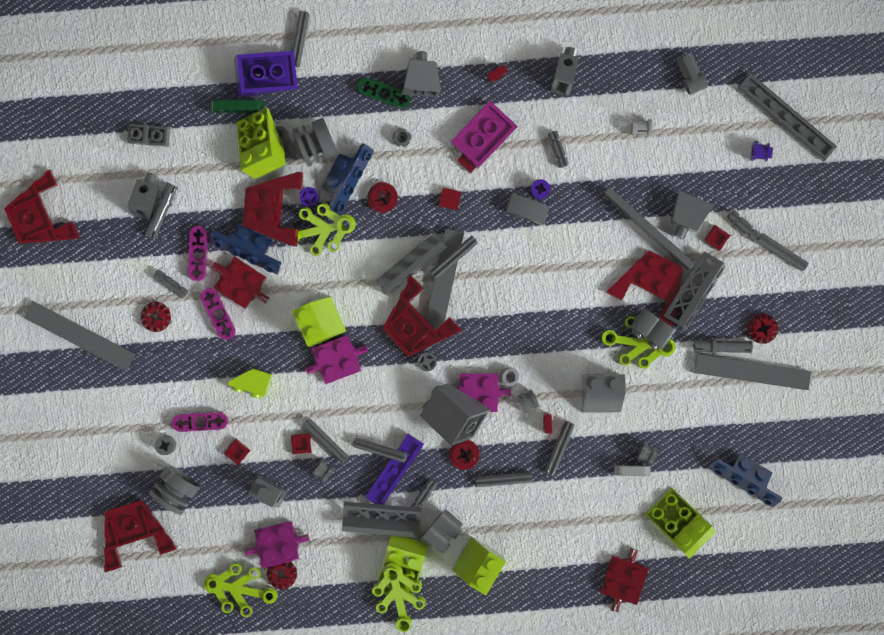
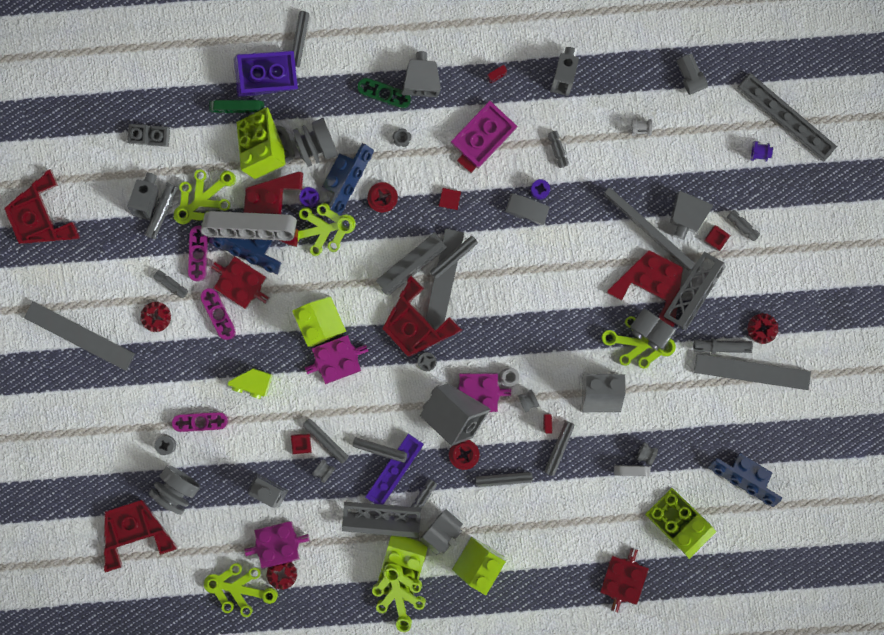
dark red tile [223,438,251,465] -> none
dark grey axle [757,233,809,271] -> none
none -> lime plant [173,170,236,224]
none -> light grey beam [201,211,297,241]

